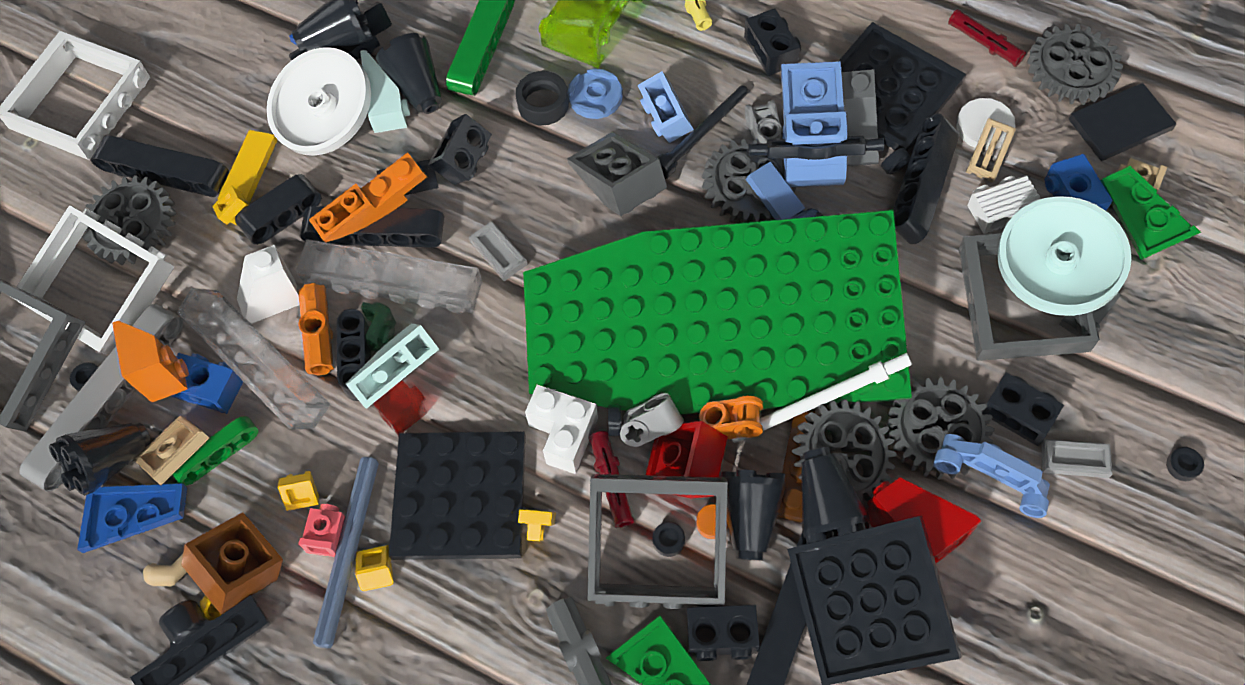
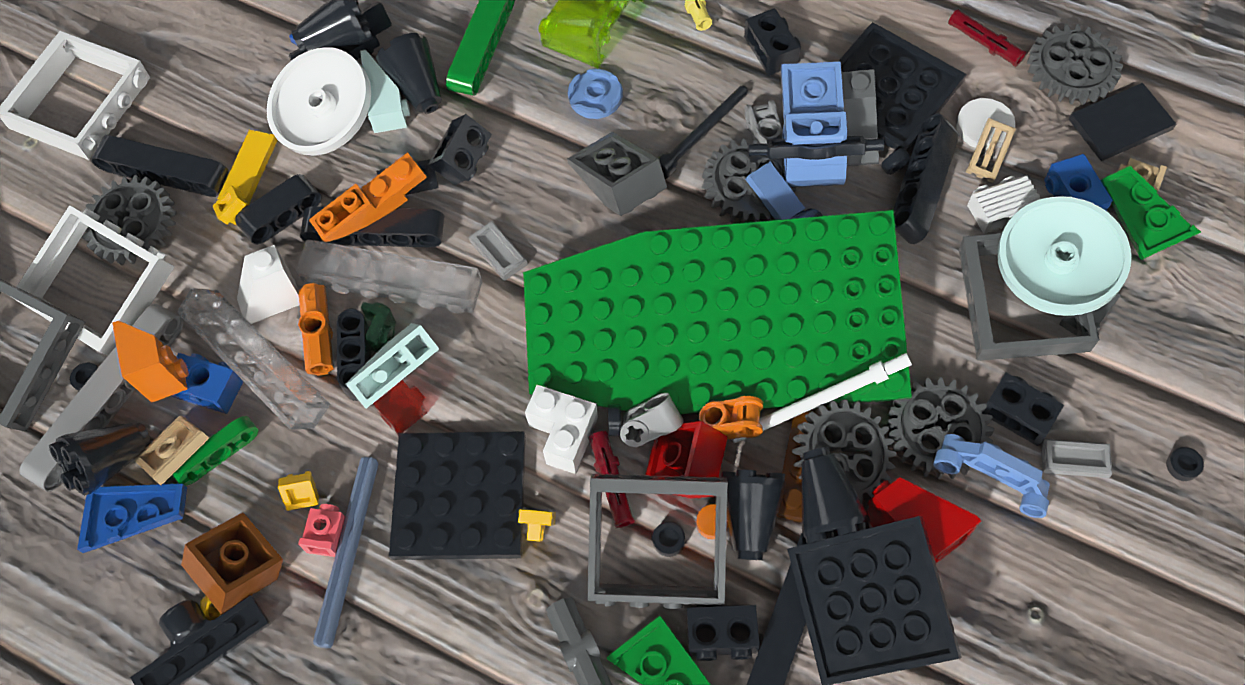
tan arm [143,554,187,587] -> none
yellow slope [355,545,393,591] -> none
black tyre [516,71,569,126] -> none
light blue brick [638,71,694,143] -> none

